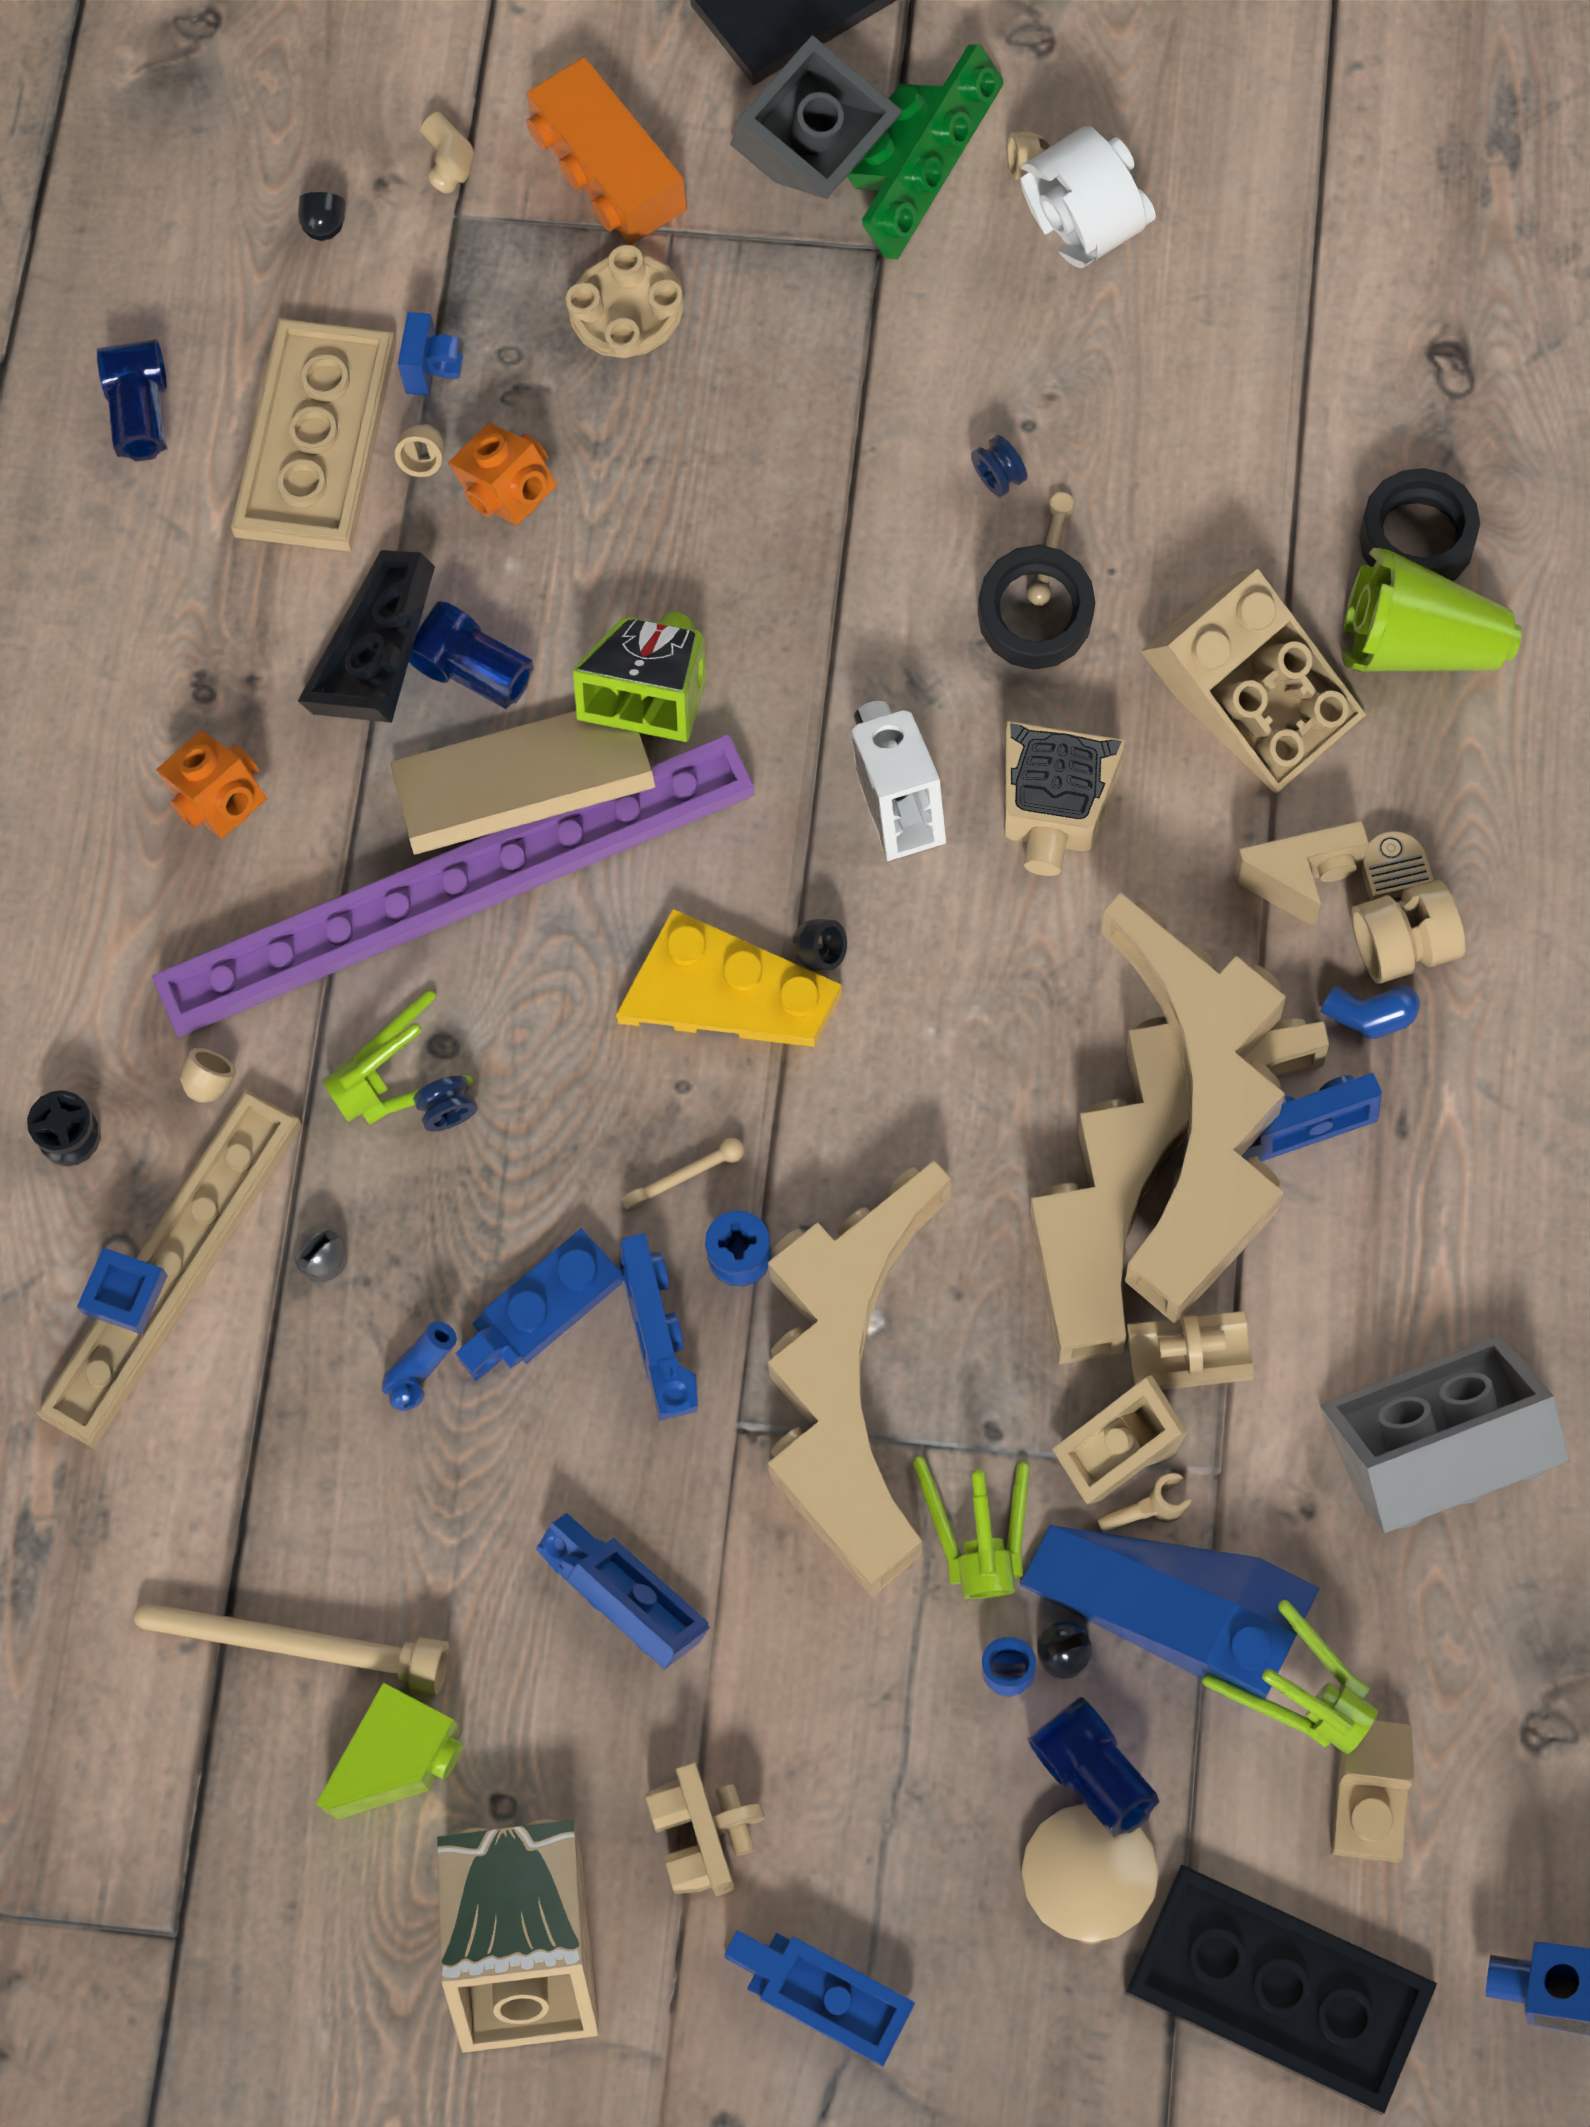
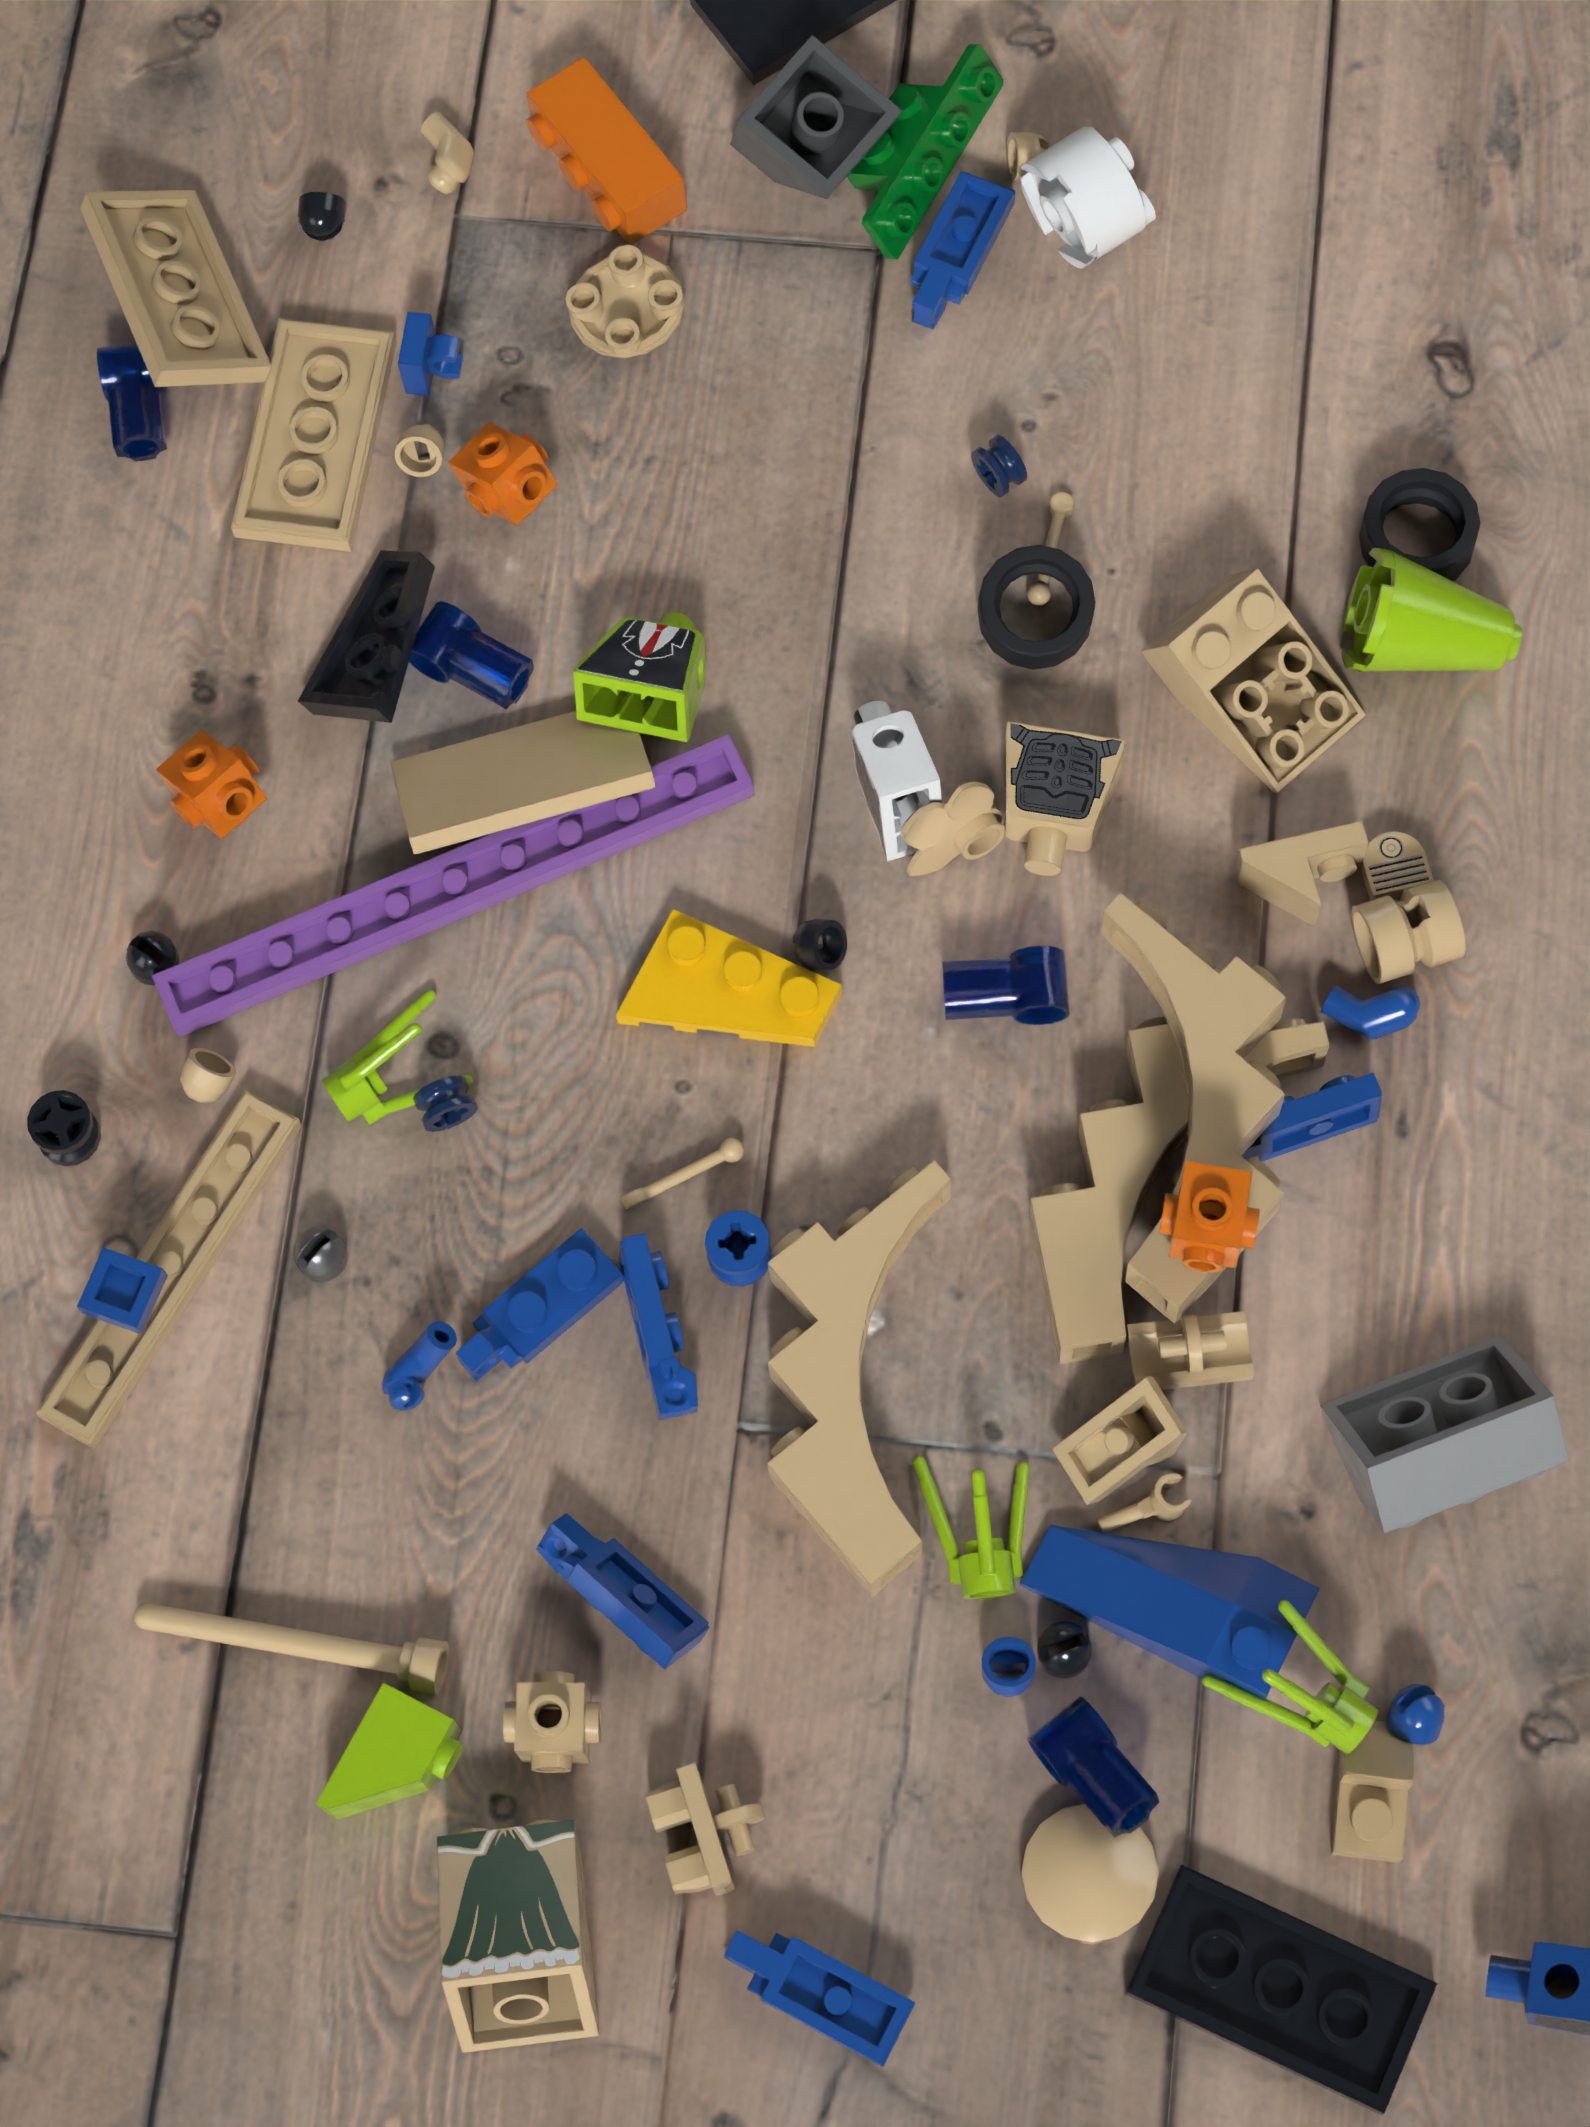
none -> tan plate [80,190,272,387]
none -> black hinge [126,931,179,985]
none -> tan brick [503,1671,602,1773]
none -> tan plate [900,782,1005,876]
none -> blue hinge [910,171,1016,330]
none -> clear blue piece [942,946,1070,1025]
none -> orange brick [1159,1161,1260,1273]
none -> blue hinge [1386,1684,1445,1745]

